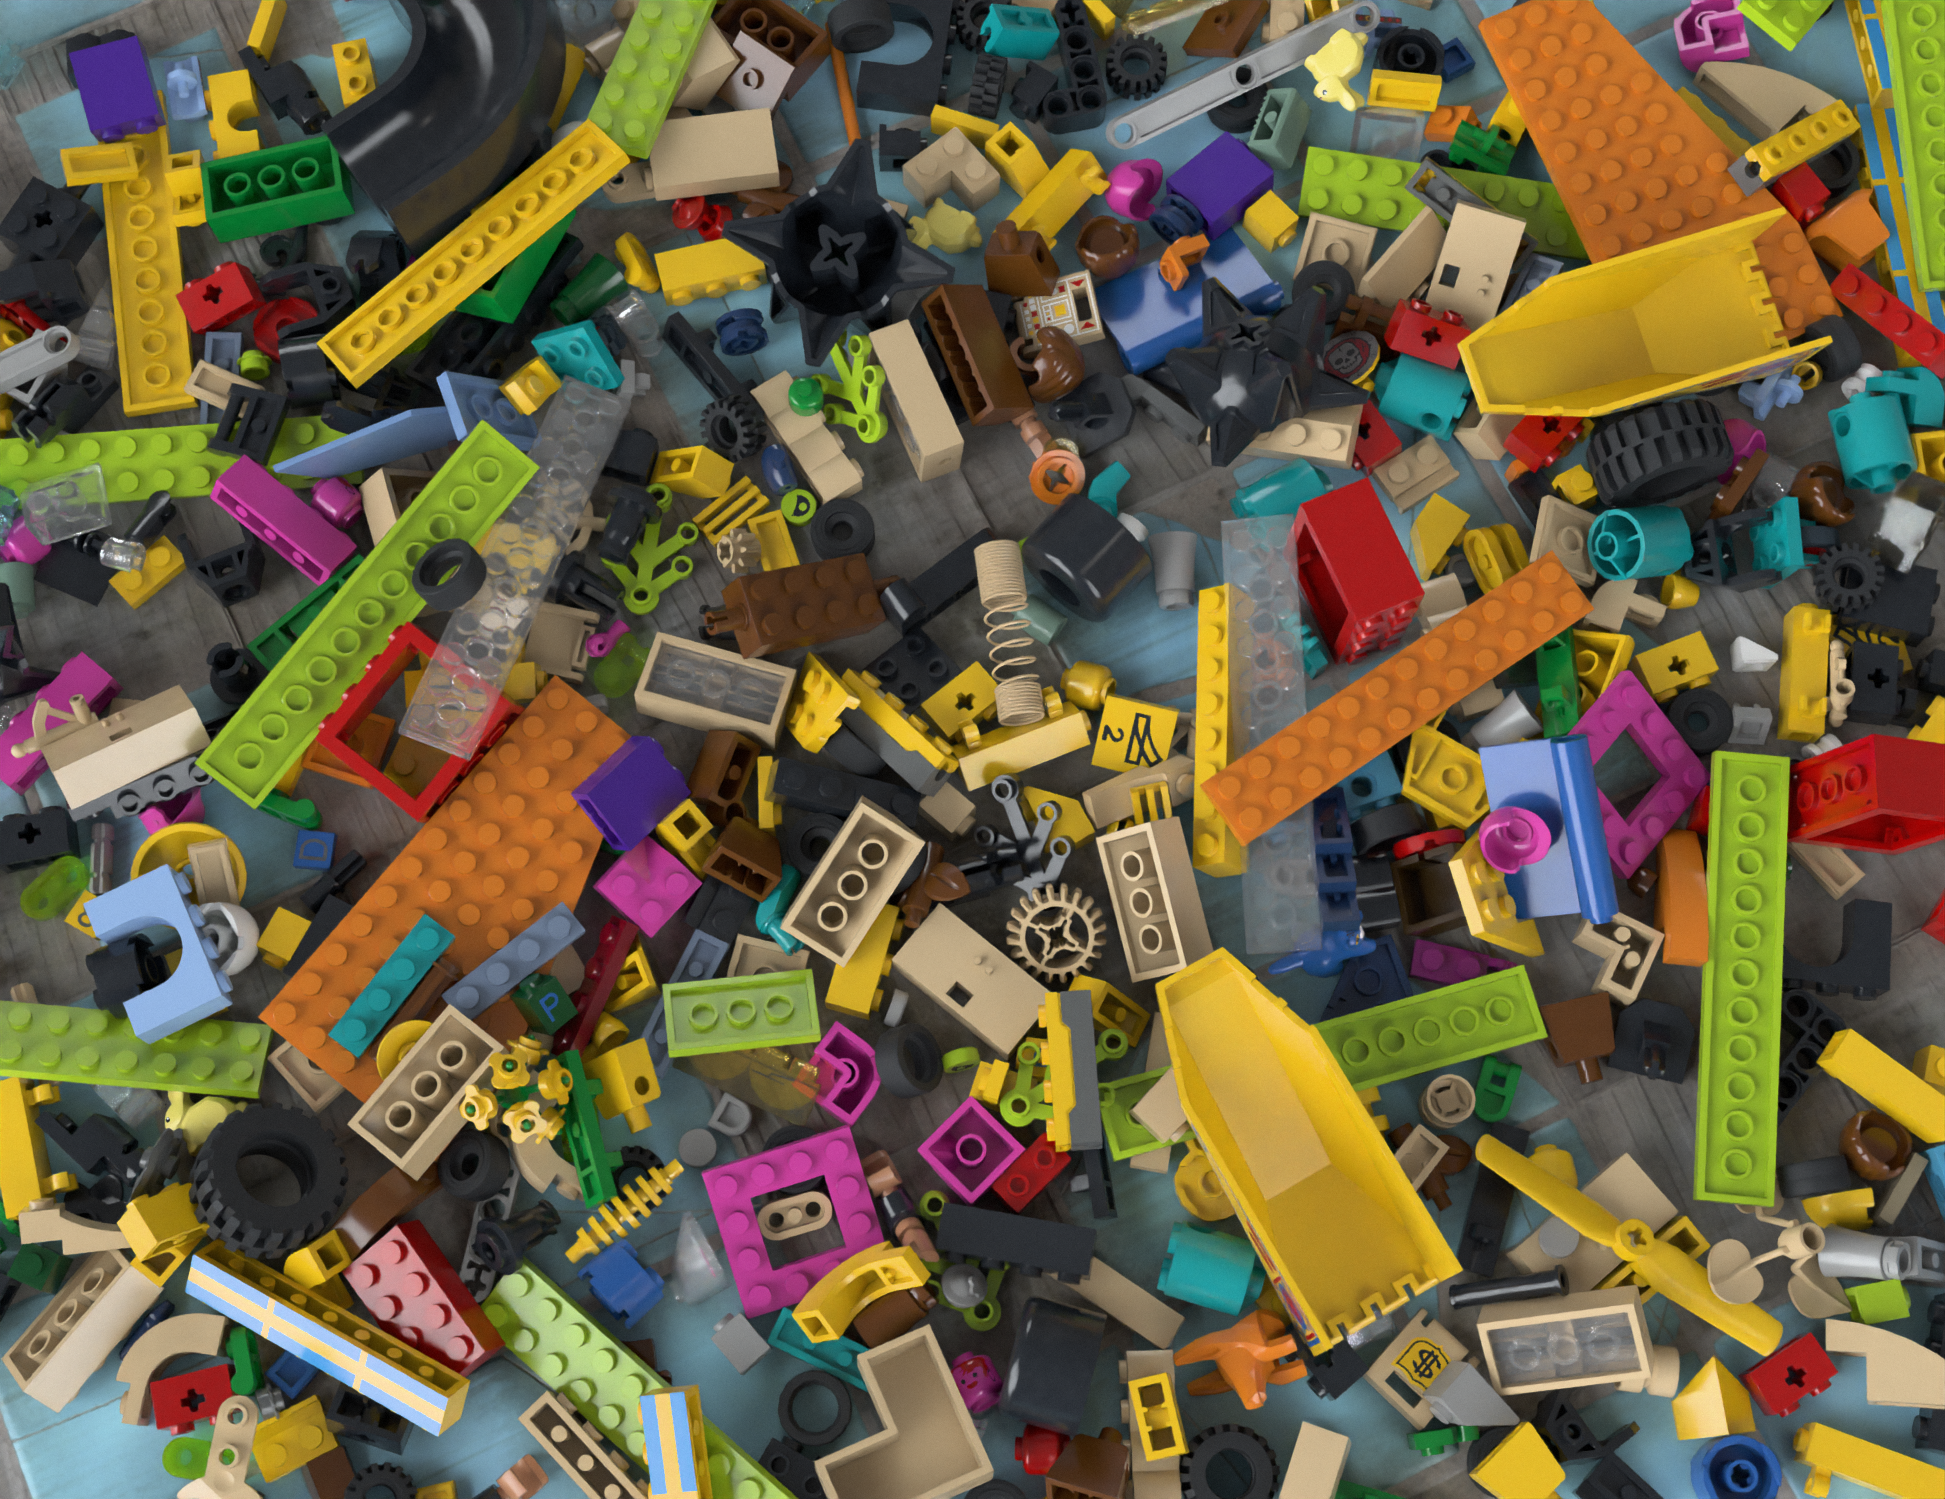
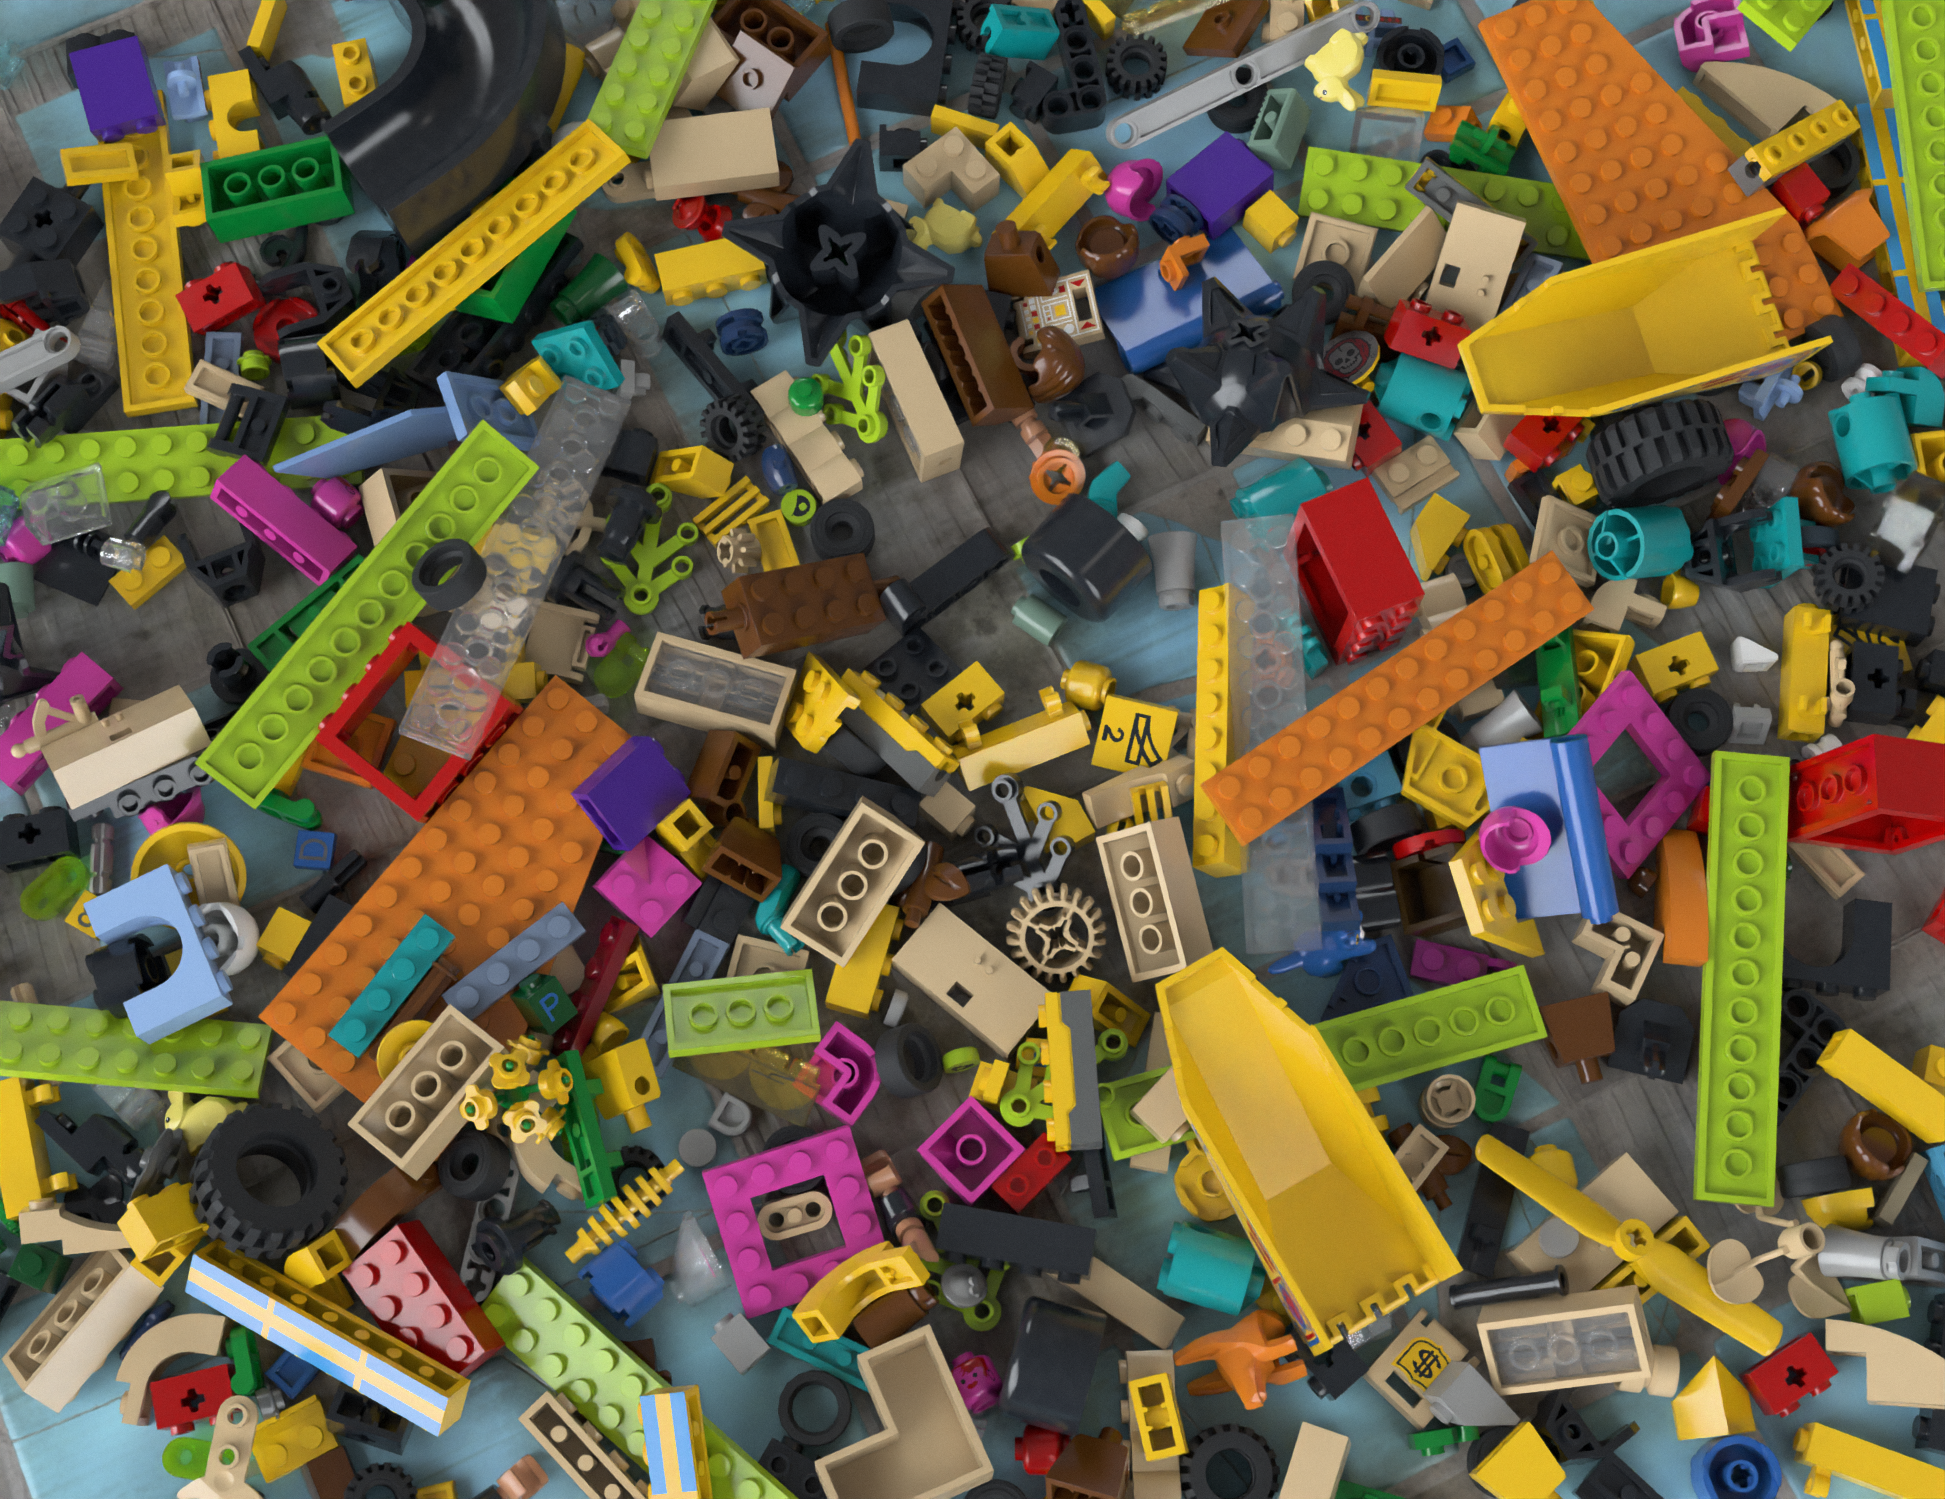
tan piece [974,539,1045,726] -> none

